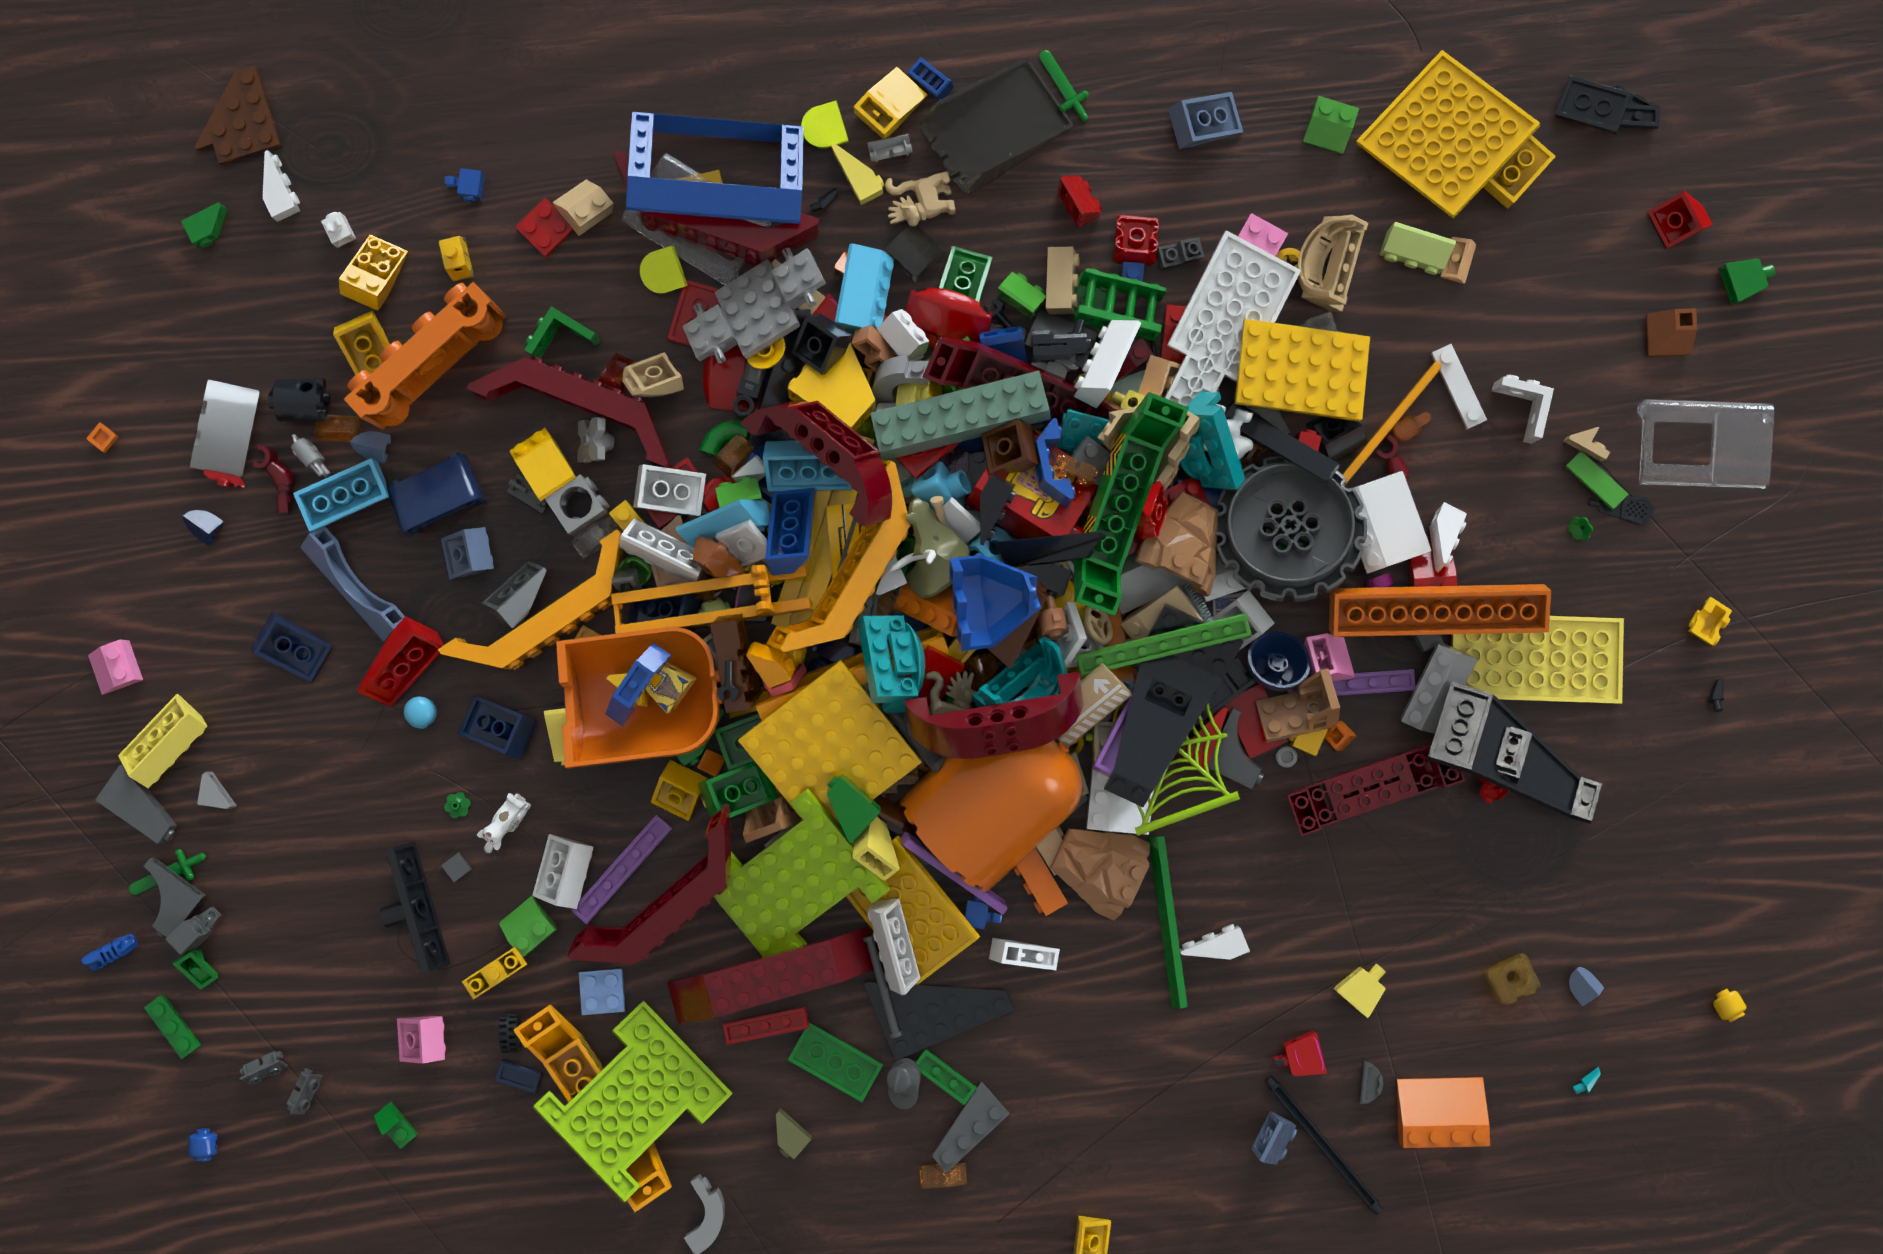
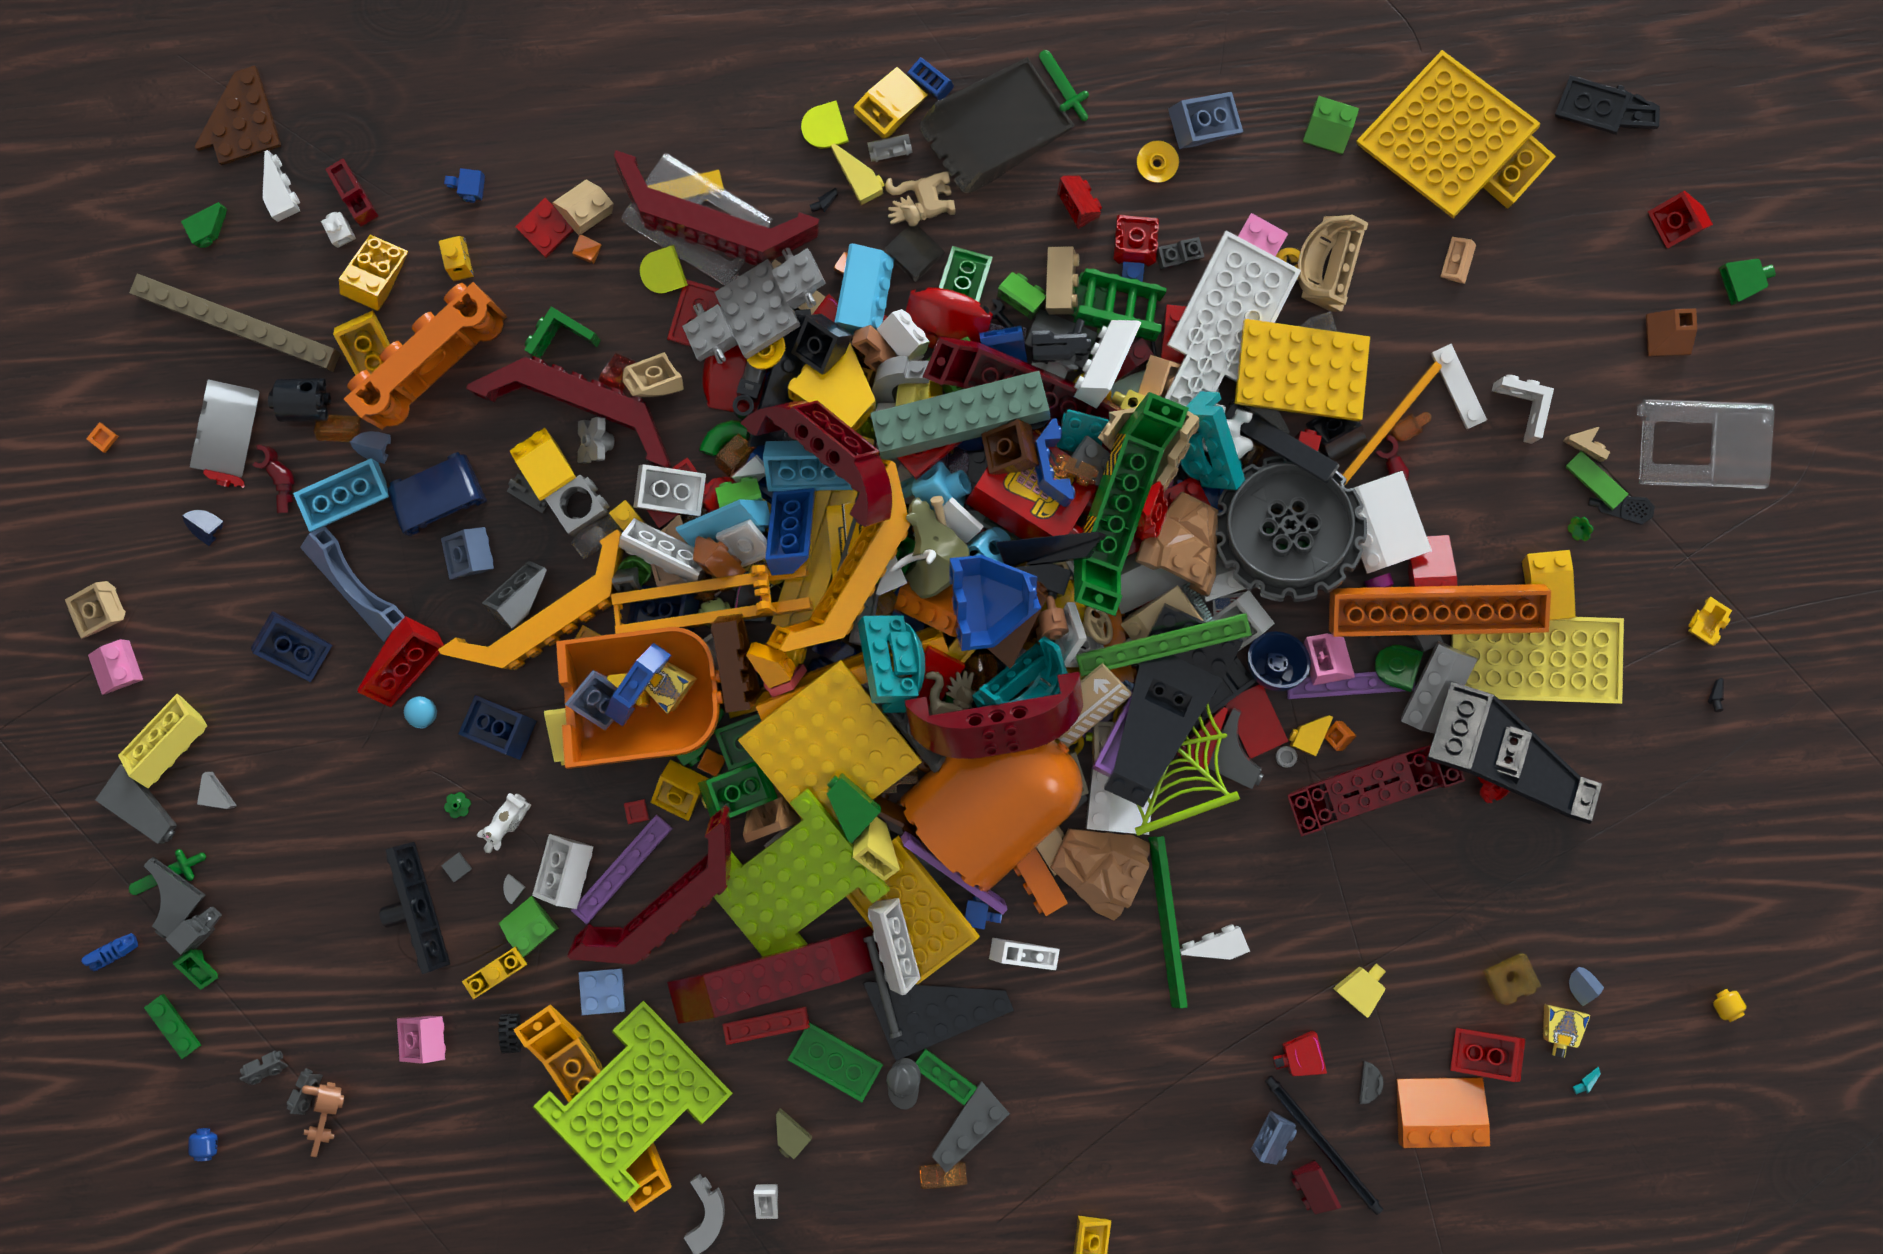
light grey piece [290,434,330,477] -> none
green slope [374,1101,418,1149] -> none
dark blue tile [495,1059,543,1094] -> none
blue slope [626,112,803,224] -> none
black bar [717,661,740,702] -> none
black slope [980,473,1016,545] -> none
medium nougat bracket [1256,668,1340,743] -> none
yellowish green slope [1380,222,1456,275] -> none
white slope [1429,502,1467,572] -> none
none -> tan slope [65,581,126,639]
none -> dark tan brick [129,273,341,372]
none -> nougat piece [302,1082,344,1157]
none -> dark red slope [325,158,379,227]
none -> light grey tile [503,874,526,904]
none -> sand blue slope [565,670,617,731]
none -> orange slope [572,234,602,264]
none -> red tile [624,799,650,824]
none -> white slope [754,1184,778,1219]
none -> yellow dish [1137,141,1179,183]
none -> dark red slope [1291,1160,1341,1214]
none -> green tile [1374,645,1423,692]
none -> red slope [1450,1028,1525,1082]
none -> yellow slope [1522,550,1576,621]
none -> torso [1543,1004,1590,1058]

